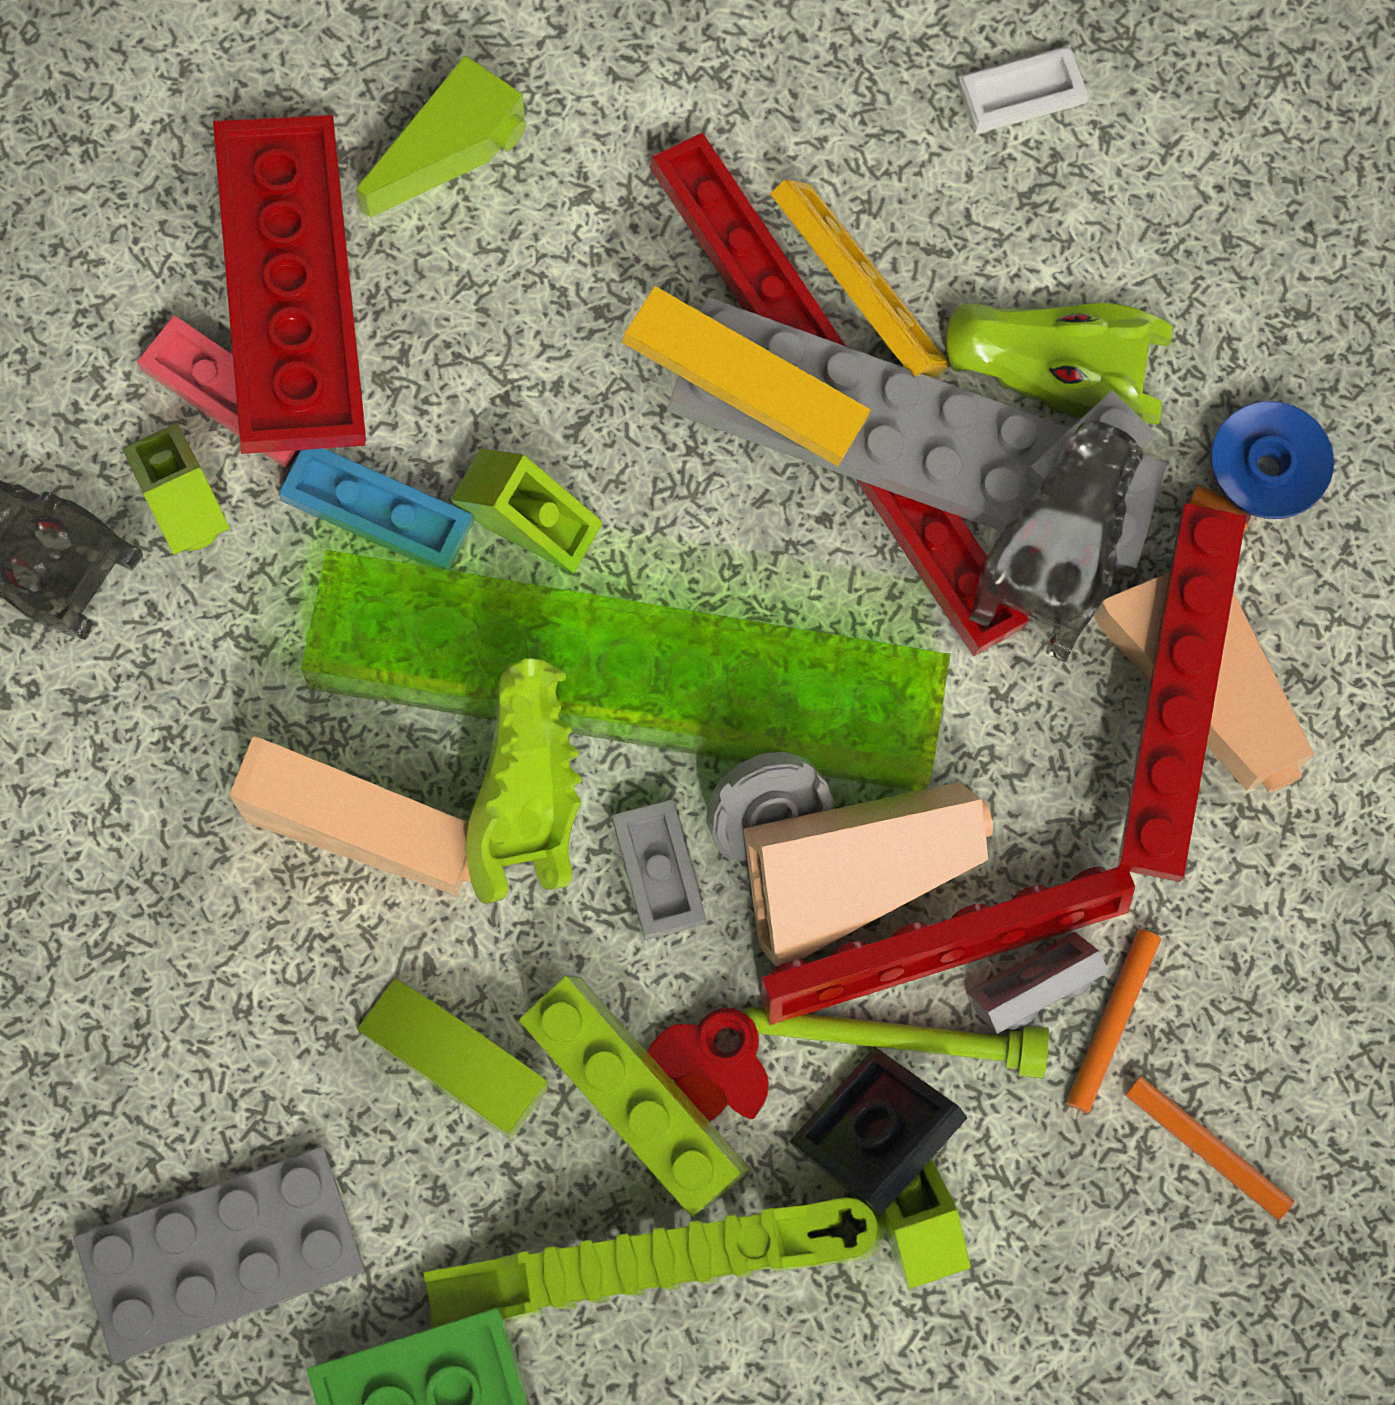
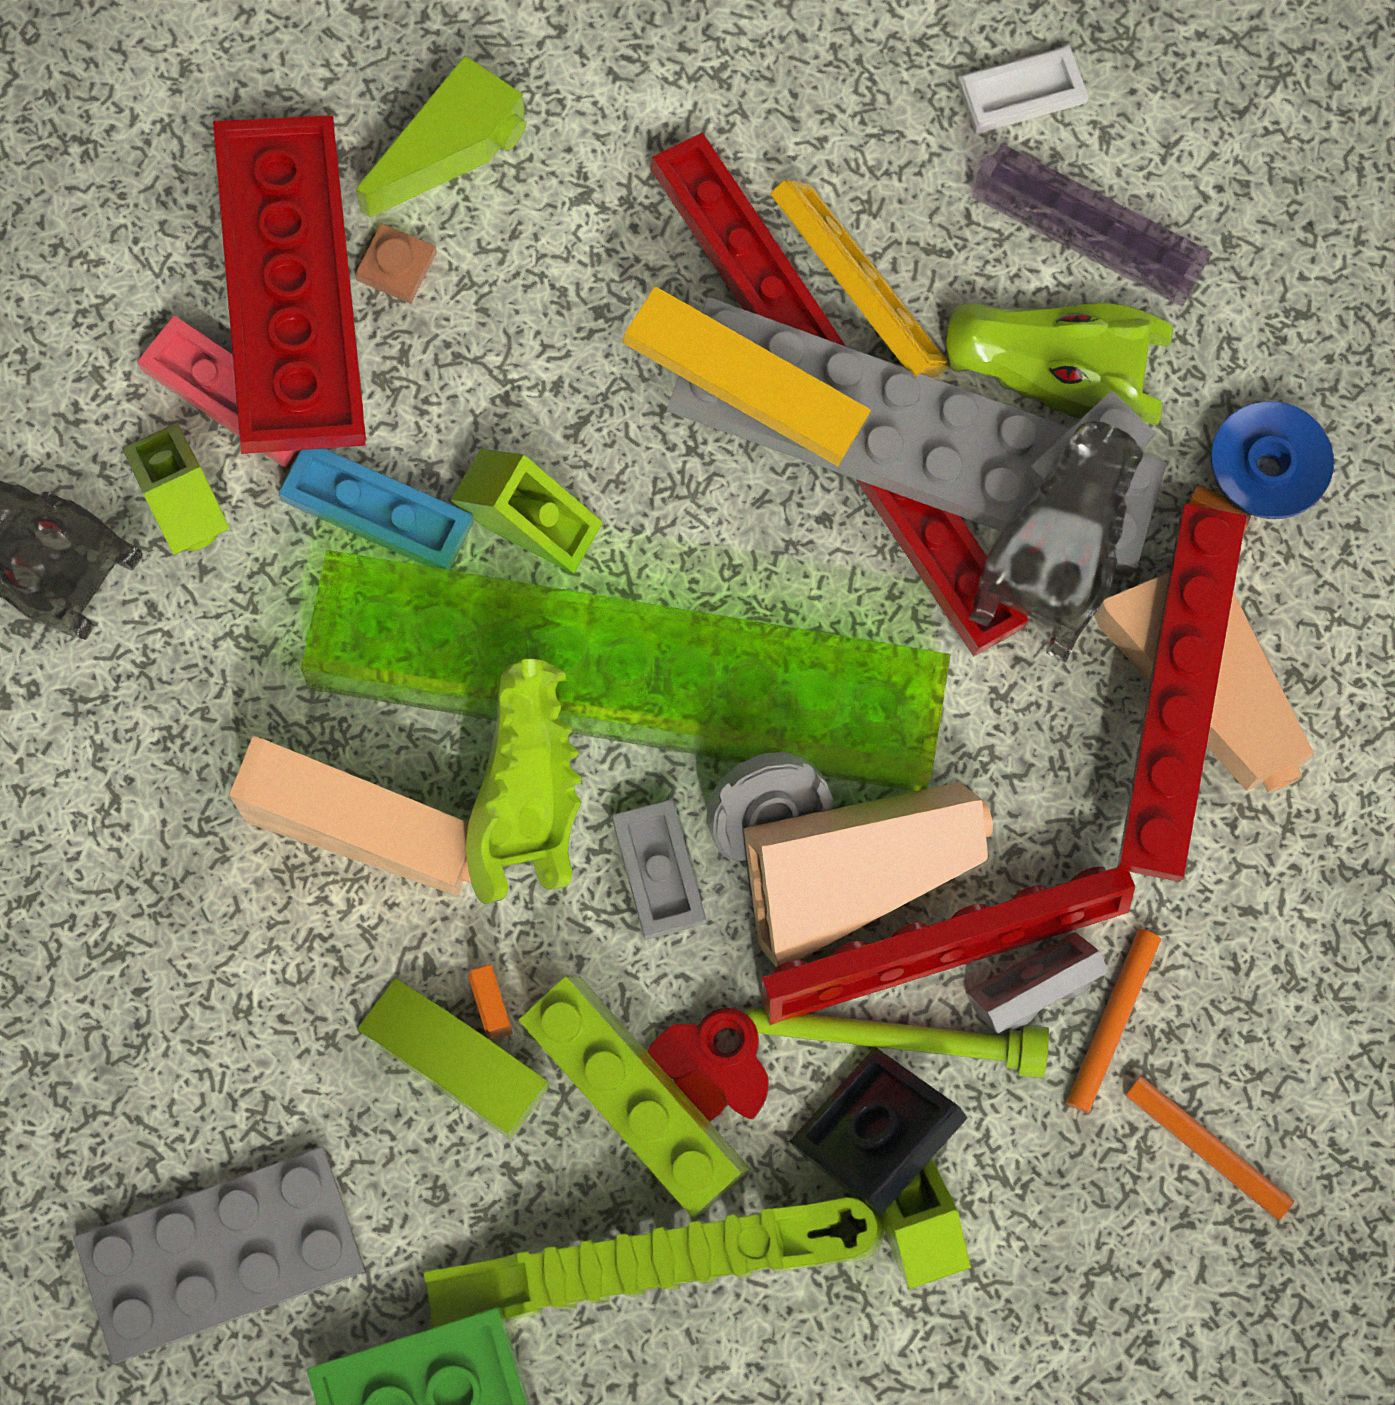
none -> nougat plate [355,223,437,304]
none -> orange tile [468,964,513,1040]
none -> clear purple fence [972,143,1213,308]

